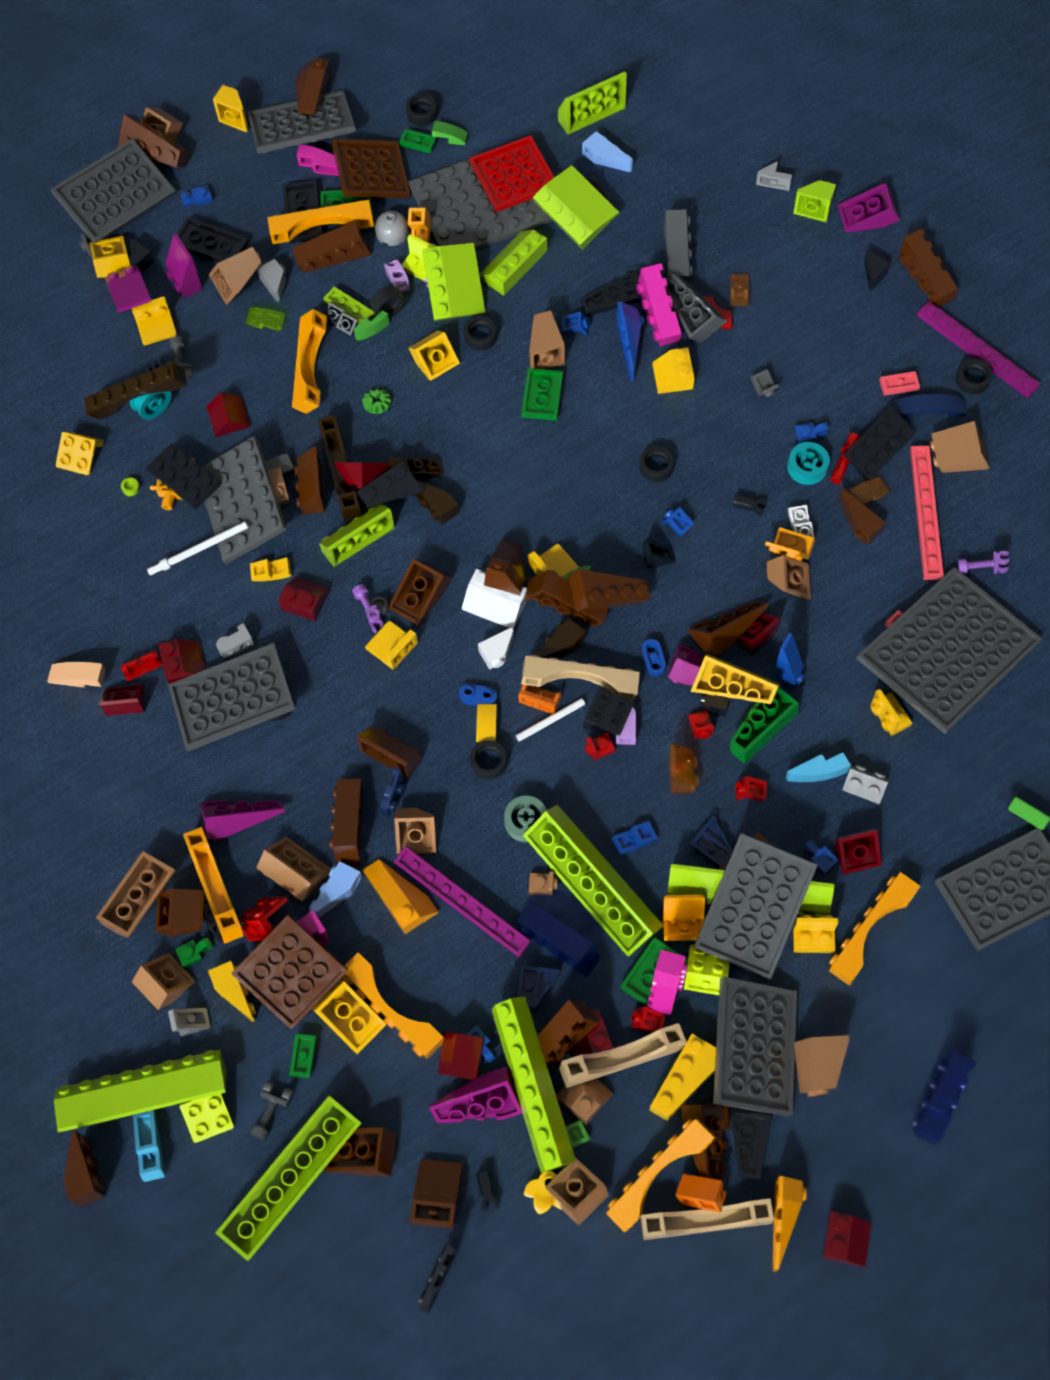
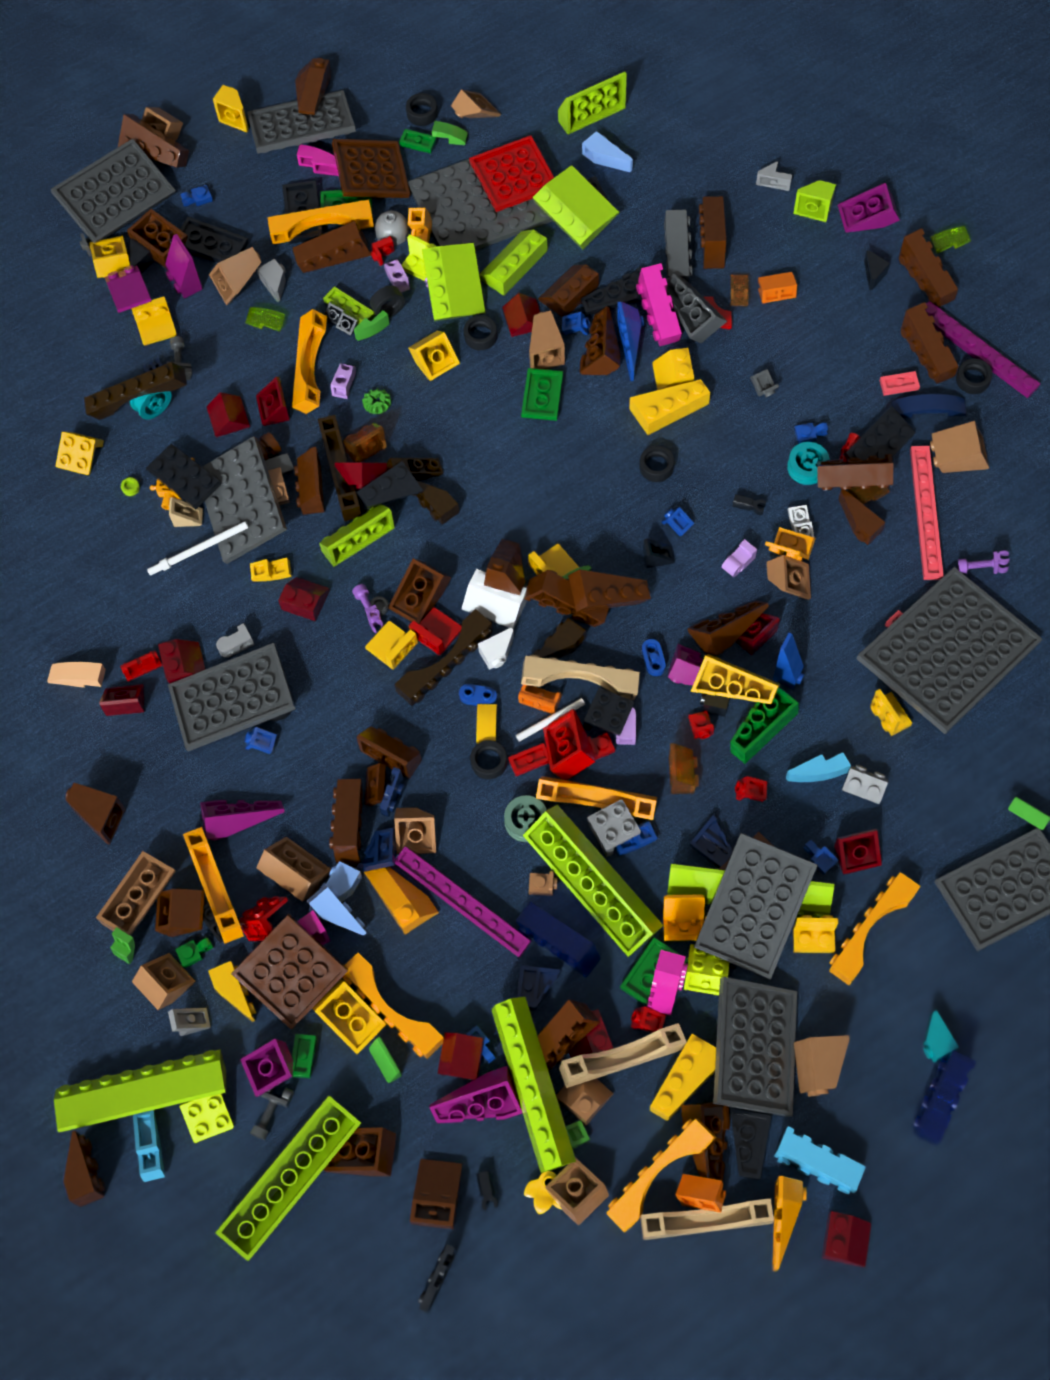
none -> reddish brown slope [66,782,126,845]
none -> bright green slope [110,927,135,964]
none -> reddish brown slope [127,209,188,269]
none -> tan slope [169,497,203,527]
none -> magenta slope [240,1039,294,1097]
none -> blue bracket [244,727,277,754]
none -> dark red slope [256,376,290,426]
none -> reddish brown wheel [259,432,281,461]
none -> light blue slope [307,885,366,935]
none -> lavender leg [330,363,356,399]
none -> clear orange slope [343,422,387,463]
none -> dark blue wing [357,828,396,873]
none -> reddish brown plate [365,763,386,806]
none -> bright green slope [369,1037,402,1083]
none -> red bracket [371,236,394,266]
none -> dark brown arch [394,609,493,706]
none -> red bracket [409,607,462,656]
none -> medium nougat slope [451,89,501,118]
none -> dark red slope [502,293,540,337]
none -> red plate [508,743,549,777]
none -> light orange arch [536,776,658,820]
none -> reddish brown slope [538,264,599,317]
none -> red slope [543,709,596,780]
none -> reddish brown wedge [580,306,620,375]
none -> light grey bracket [587,800,641,857]
none -> yellow wedge [629,379,710,435]
none -> reddish brown wedge [699,196,726,269]
none -> lavender leg [722,539,757,577]
none -> orange hinge [758,272,797,304]
none -> medium azure wedge [774,1126,866,1194]
none -> reddish brown wedge [817,454,893,490]
none -> reddish brown wedge [901,302,959,384]
none -> teal slope [923,1010,959,1063]
none -> clear neon green slope [930,226,971,253]

